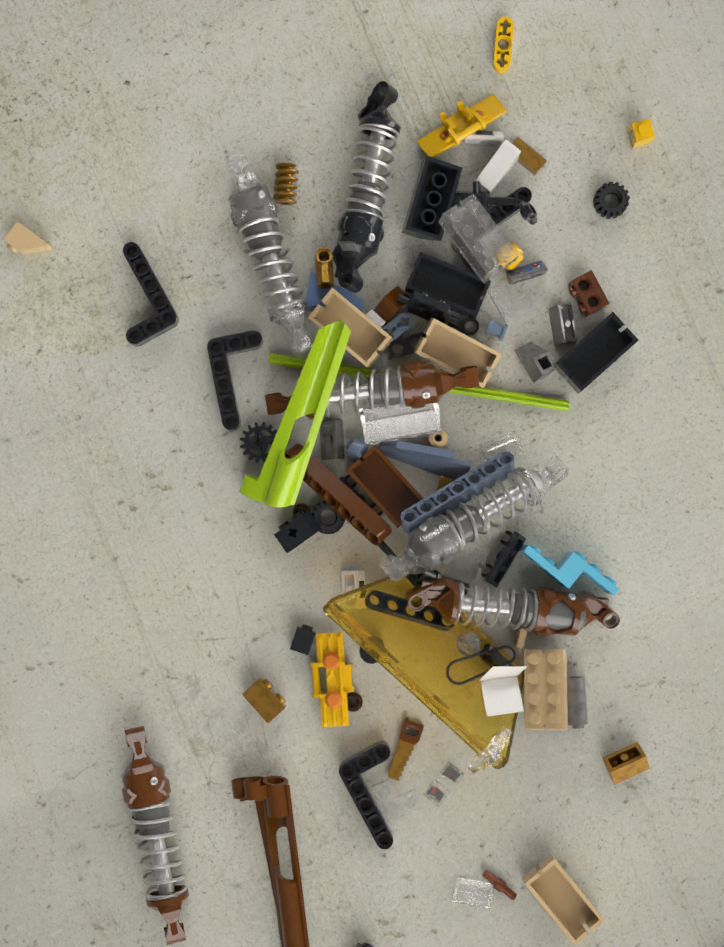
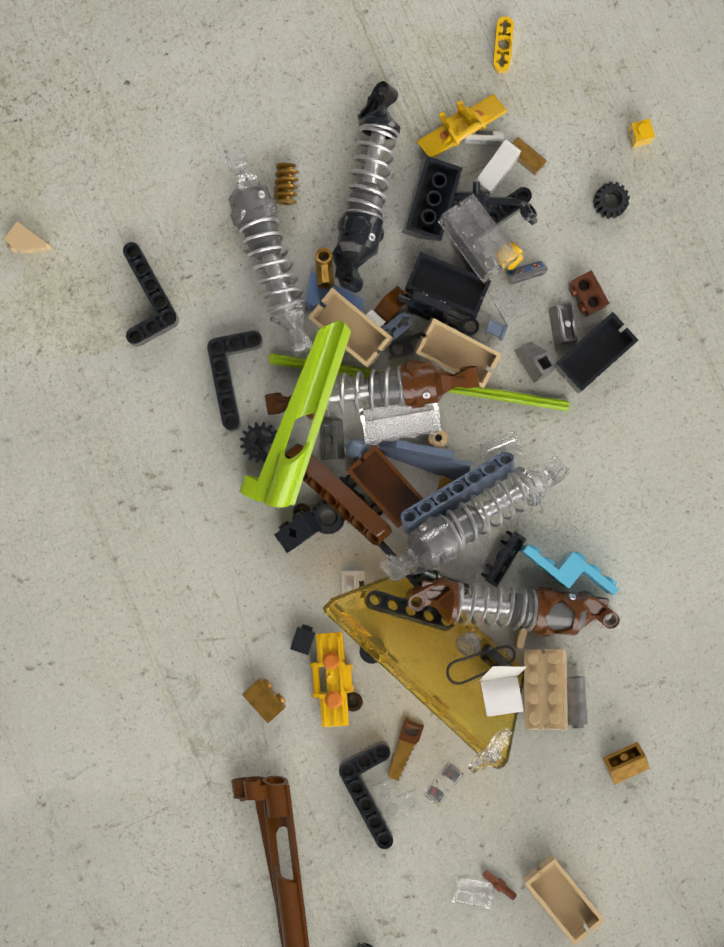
piece [121,726,189,945] -> none

